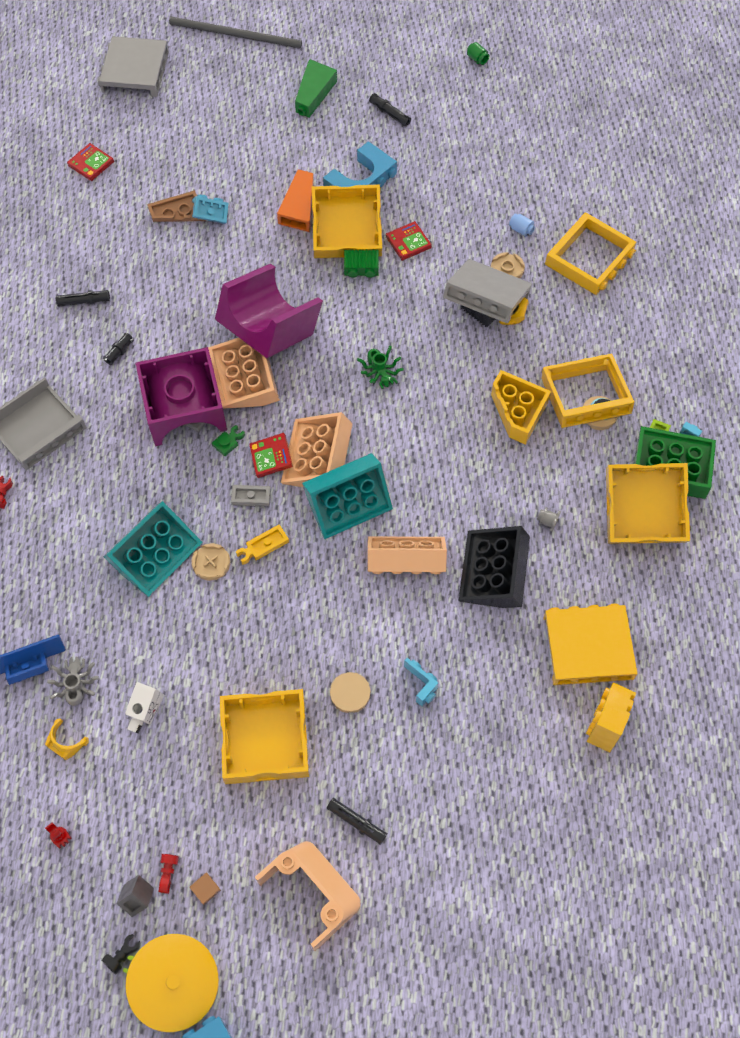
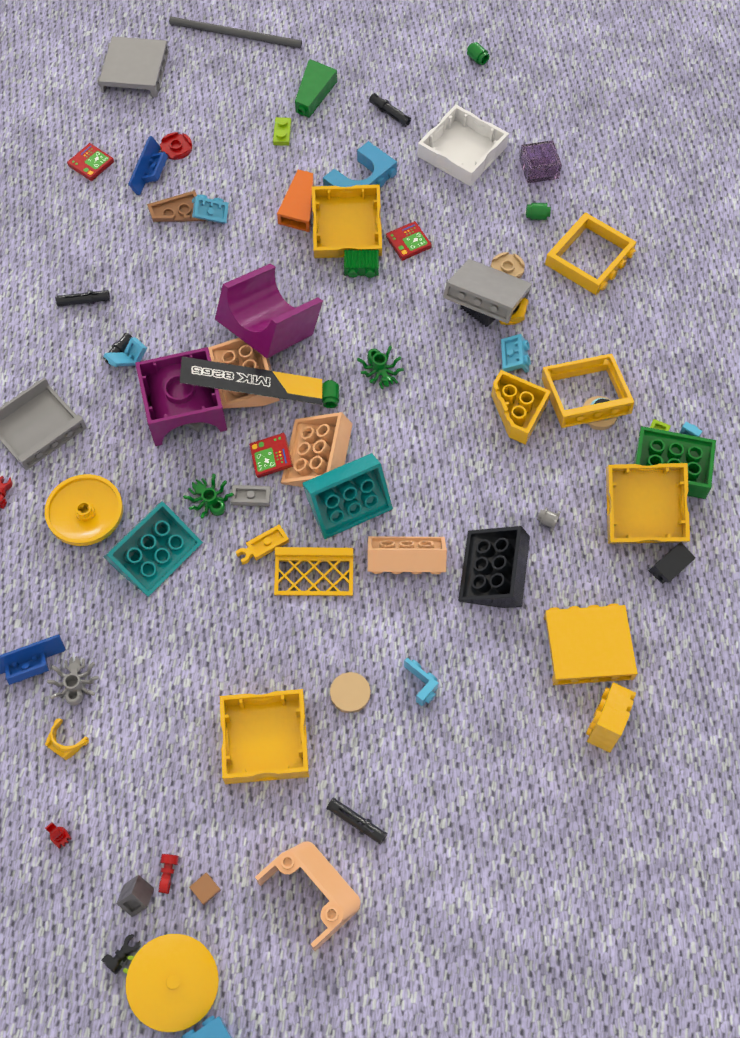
white torso [125,682,164,734] -> none
tan tile [191,543,231,581] -> none
green plate [212,425,245,456] -> none
light blue brick [509,213,535,237] -> none
none -> yellow dish [45,474,123,546]
none -> medium azure bracket [103,338,147,367]
none -> blue bracket [128,136,168,195]
none -> red tile [160,132,193,160]
none -> black sticker [180,356,322,405]
none -> green animal [183,474,234,519]
none -> lime plate [273,117,291,146]
none -> yellow fence [274,547,354,596]
none -> green brick [322,380,339,408]
none -> white tile [417,104,509,186]
none -> medium azure bracket [501,334,531,373]
none -> clear purple piece [519,140,562,183]
none -> green brick [526,203,551,220]
none -> black hinge [648,542,696,584]

